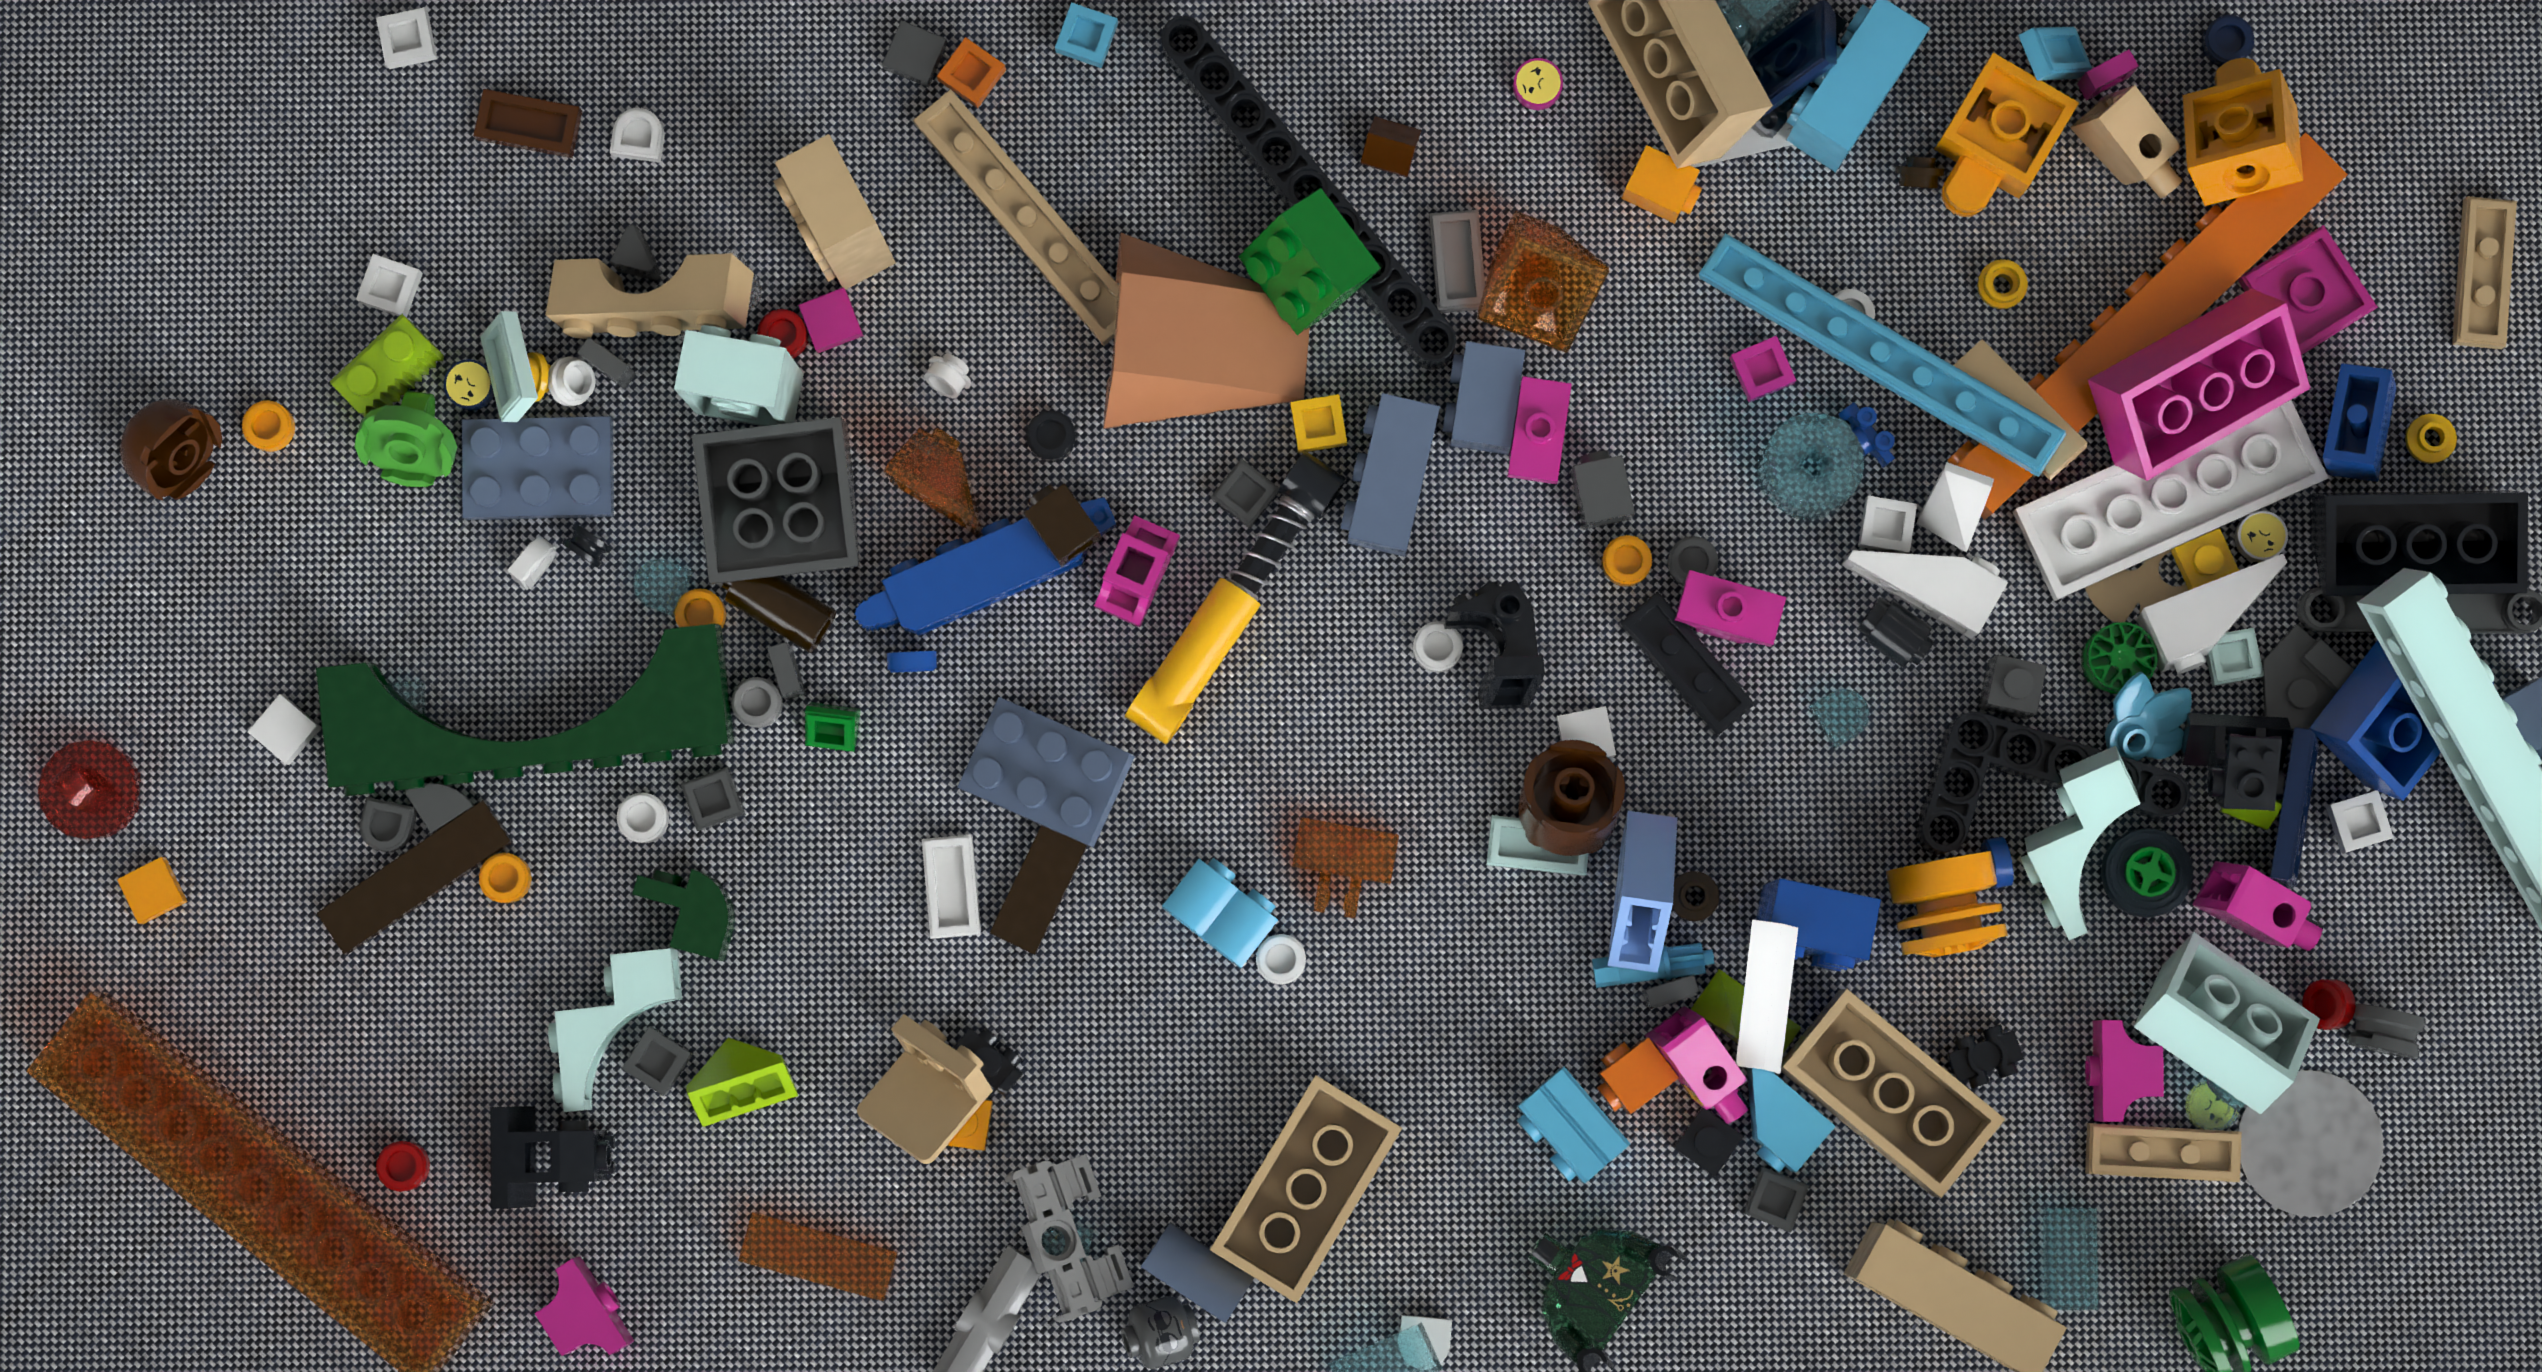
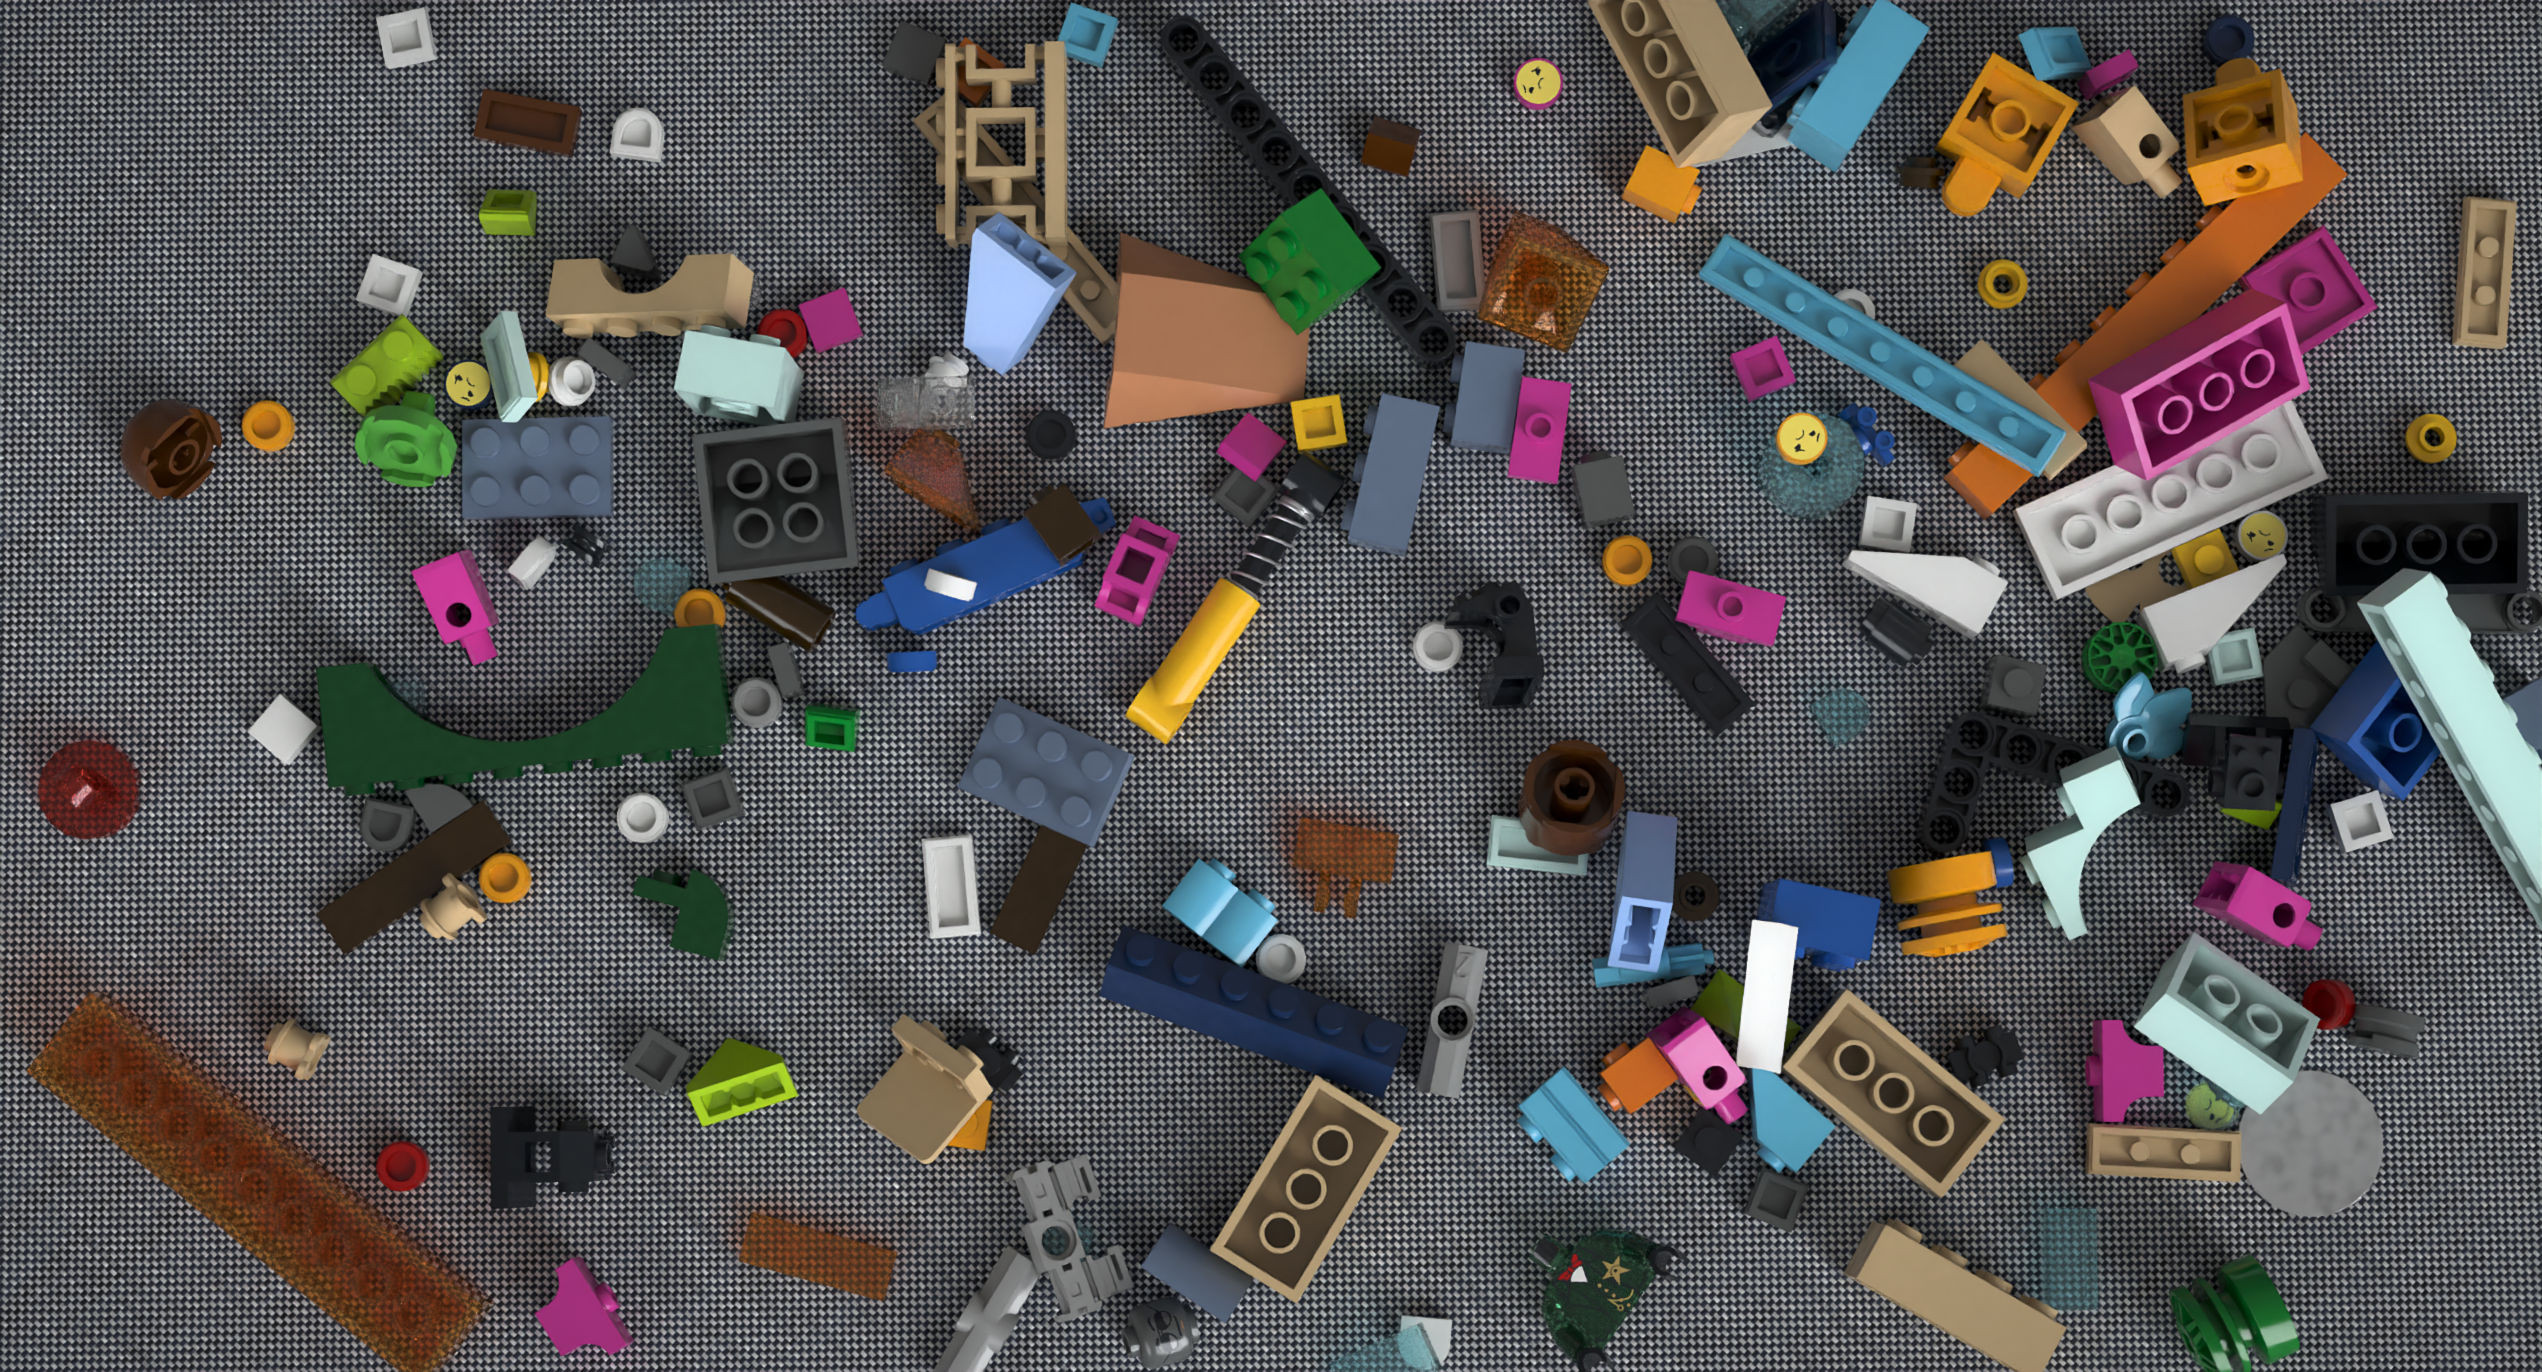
light orange tile [117,857,188,924] -> none
light aqua arch [548,948,682,1112] -> none
tan brick [773,134,896,289] -> none
white tile [1556,706,1616,758] -> none
white slope [1917,462,1994,553] -> none
black wheel [2101,827,2193,918] -> none
blue brick [2323,363,2397,482] -> none
none -> tan brick [264,1018,331,1081]
none -> dark pink torso [411,549,500,667]
none -> tan brick [419,873,488,940]
none -> lime slope [479,189,537,236]
none -> clear plate [876,376,976,435]
none -> white tile [924,568,977,601]
none -> tan fence [936,41,1068,247]
none -> light blue slope [963,212,1077,375]
none -> dark blue brick [1099,925,1408,1099]
none -> dark pink tile [1216,412,1287,482]
none -> light grey piece [1416,942,1488,1099]
none -> light yellow tile [1775,413,1828,465]

